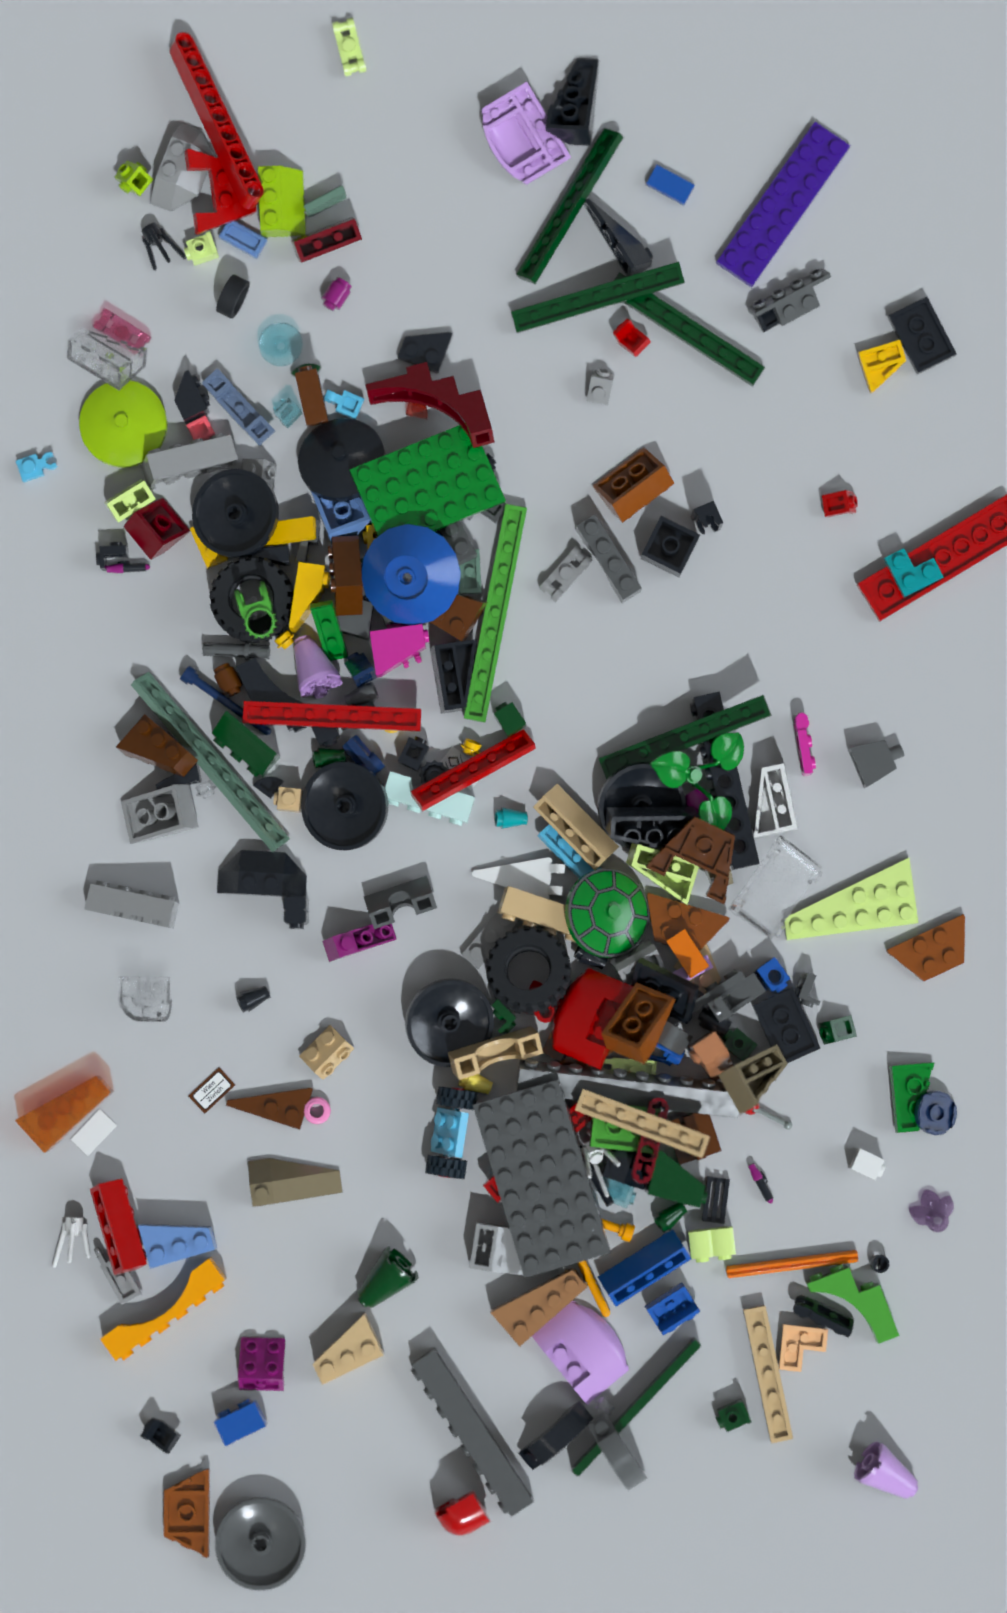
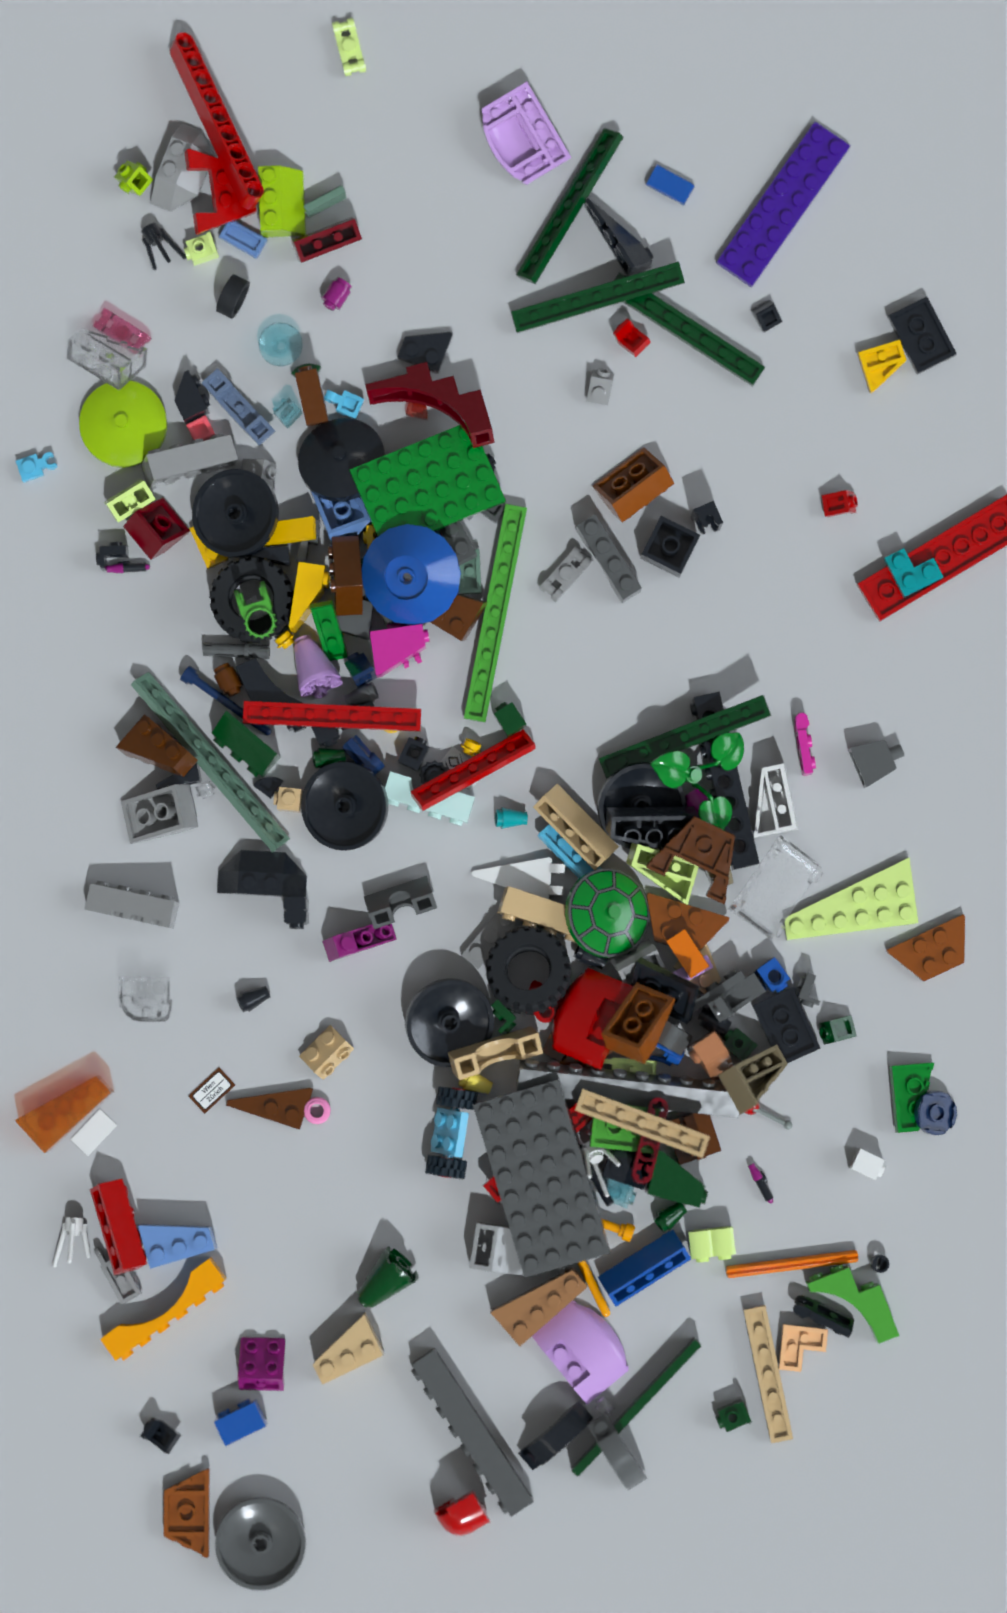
dark tan wedge [248,1158,343,1207] -> none
black wedge [430,639,477,714] -> none
black wedge [545,58,599,146] -> none
blue bracket [645,1282,700,1335] -> none
black tile [702,1176,730,1224] -> none
dark grey bracket [747,269,831,326] -> none
lavender cone [854,1441,918,1499] -> none
clear purple plate [909,1189,954,1233] -> none

